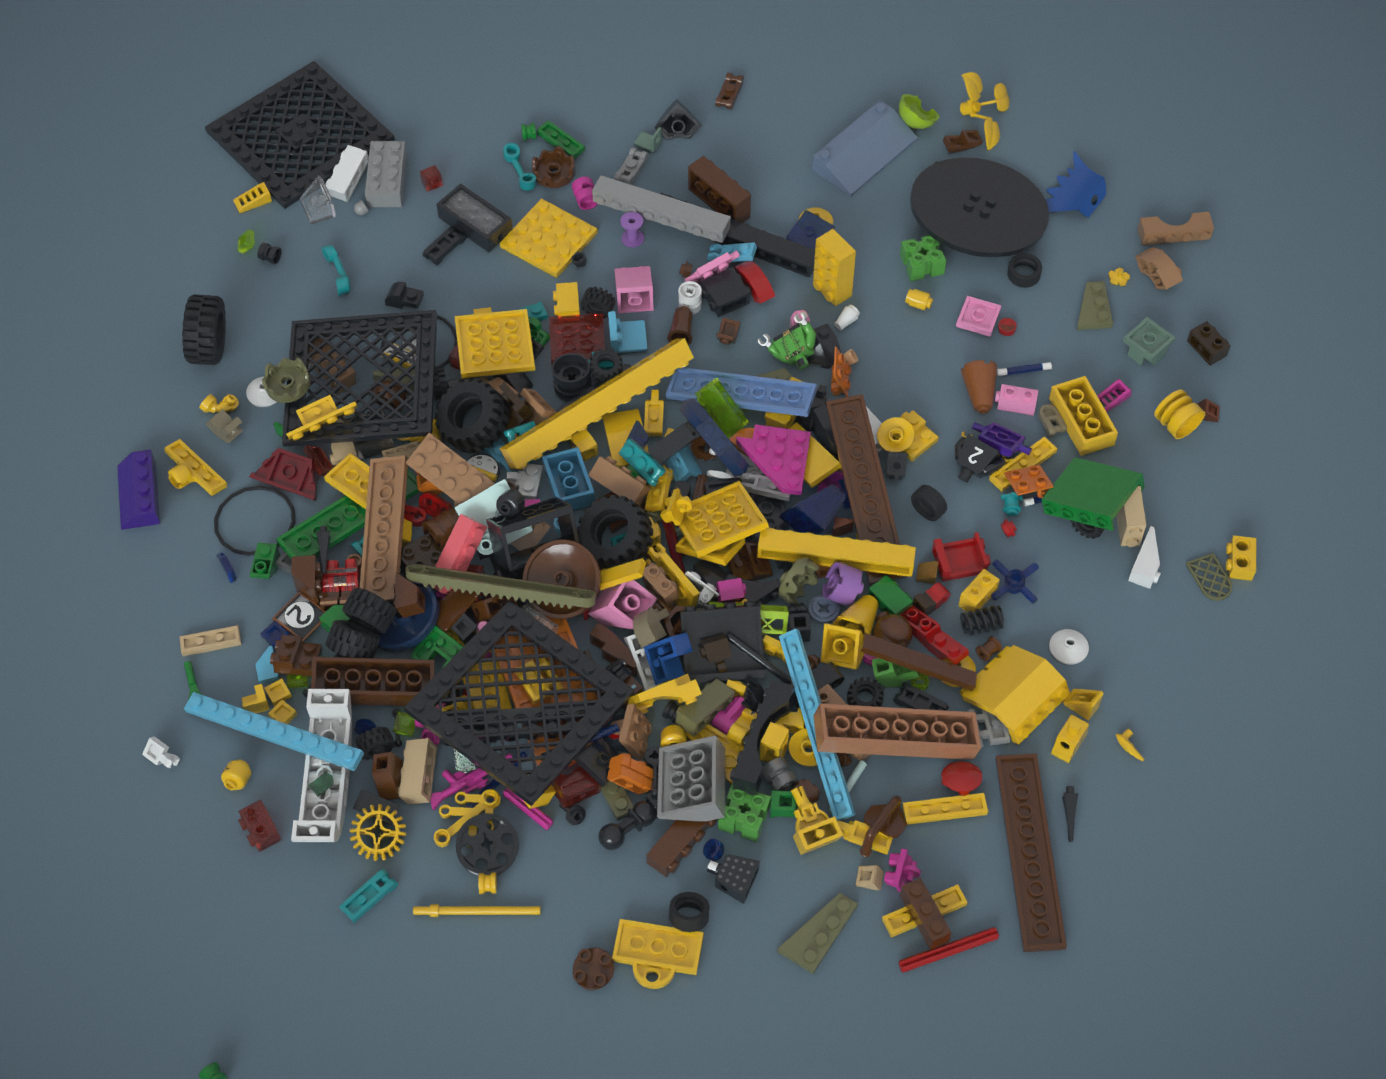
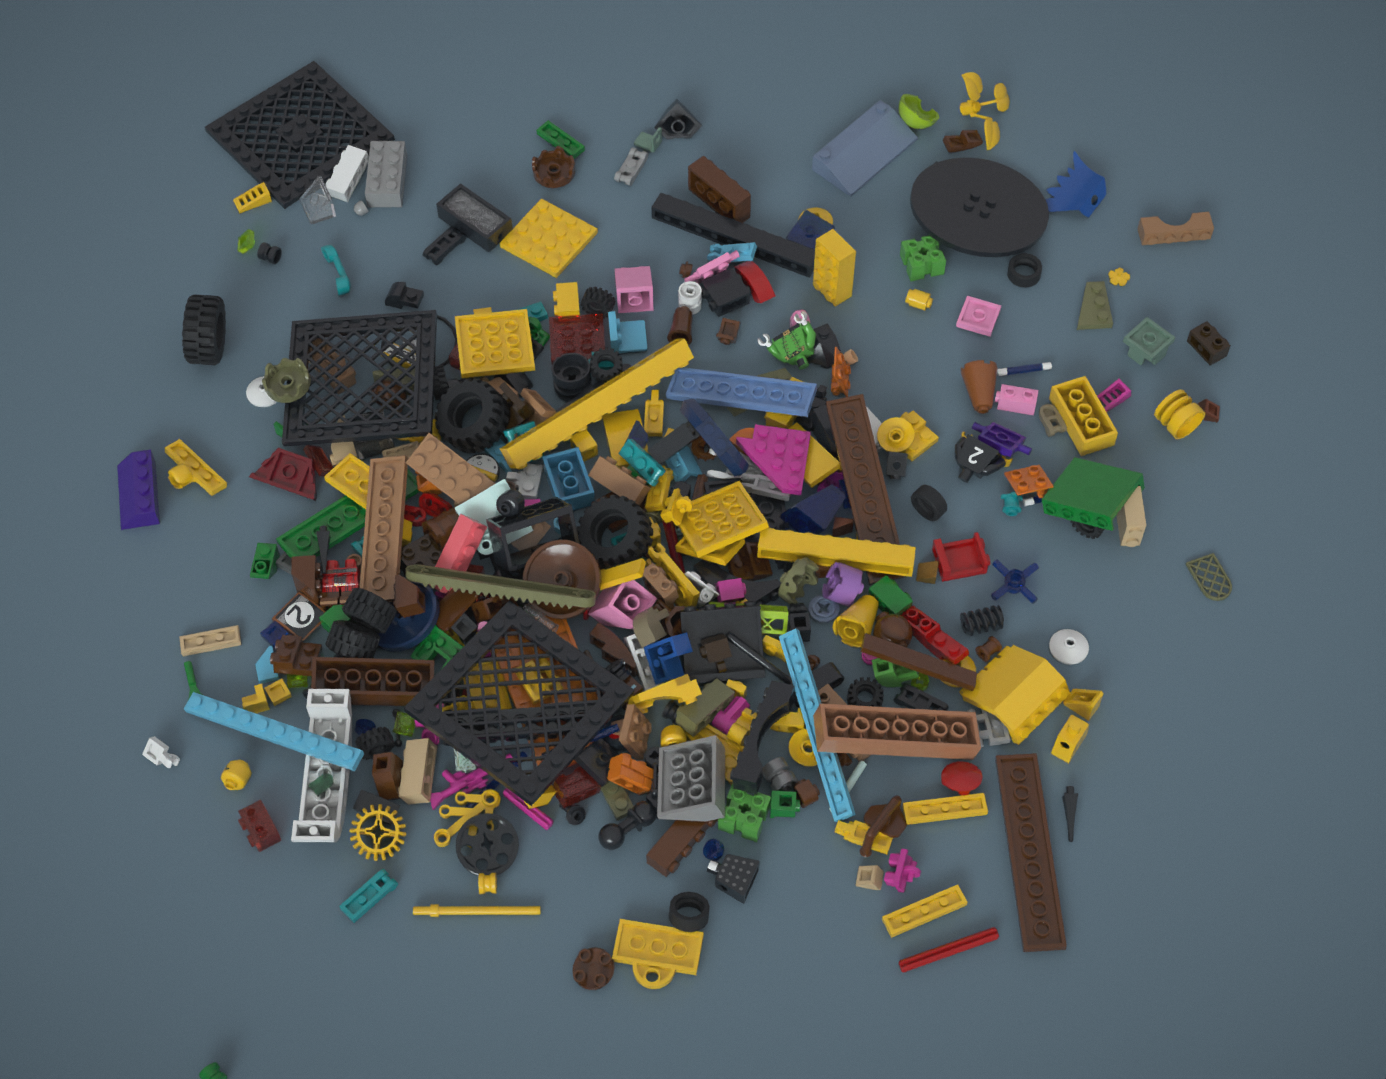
yellow arm [199,394,239,413] -> none
dark tan brick [206,409,243,443] -> none
black piece [214,486,295,556] -> none
clear blue tile [216,553,237,583] -> none
yellow plate [268,700,298,724] -> none
yellow bracket [287,395,357,440] -> none
clear red plate [420,165,443,192] -> none
teal piece [503,143,536,191] -> none
green wheel [521,123,536,141] -> none
dark pink wheel [571,177,598,210] -> none
black hinge [572,252,587,268] -> none
light grey brick [592,175,731,243] -> none
medium lavender piece [620,212,644,248] -> none
clear neon green brick [695,378,750,438] -> none
reddish brown plate [715,72,744,110] -> none
black piece [741,677,764,712] -> none
yellow brick [760,722,789,763] -> none
olive wing [777,893,858,974] -> none
yellow brick [791,786,843,855] -> none
yellow slope [821,623,865,670] -> none
white cone [834,304,860,331] -> none
reddish brown brick [900,877,952,950] -> none
leg [912,582,951,616] -> none
yellow brick [958,569,1000,613] -> none
yellow plate [989,436,1057,492] -> none
red tile [998,318,1017,336] -> none
red plate [1000,519,1017,538] -> none
yellow bar [1116,729,1144,761] -> none
white slope [1128,526,1161,589] -> none
medium nougat brick [1135,247,1183,290] -> none
yellow brick [1226,535,1256,581] -> none

